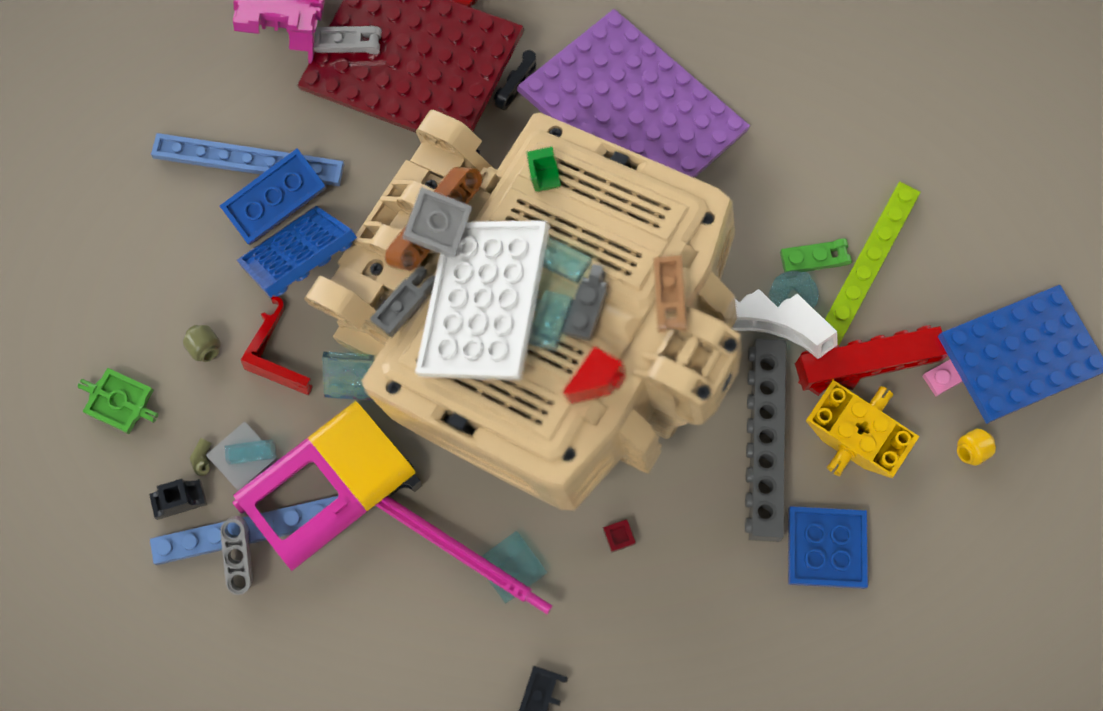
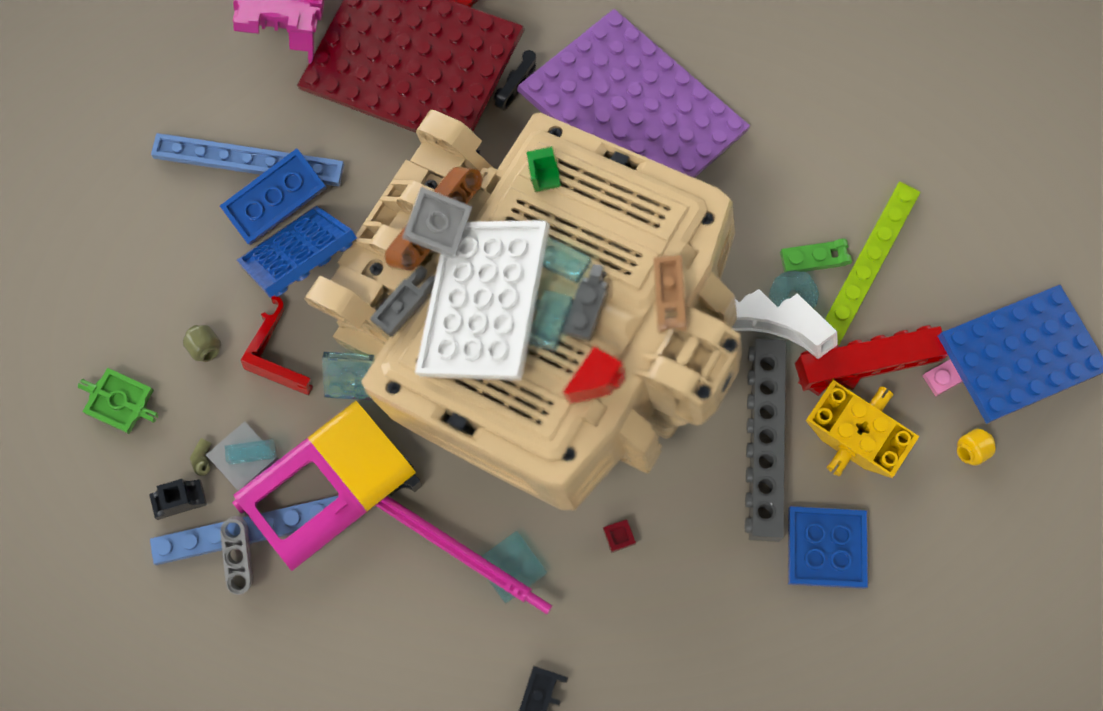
light grey plate [314,26,382,54] -> none

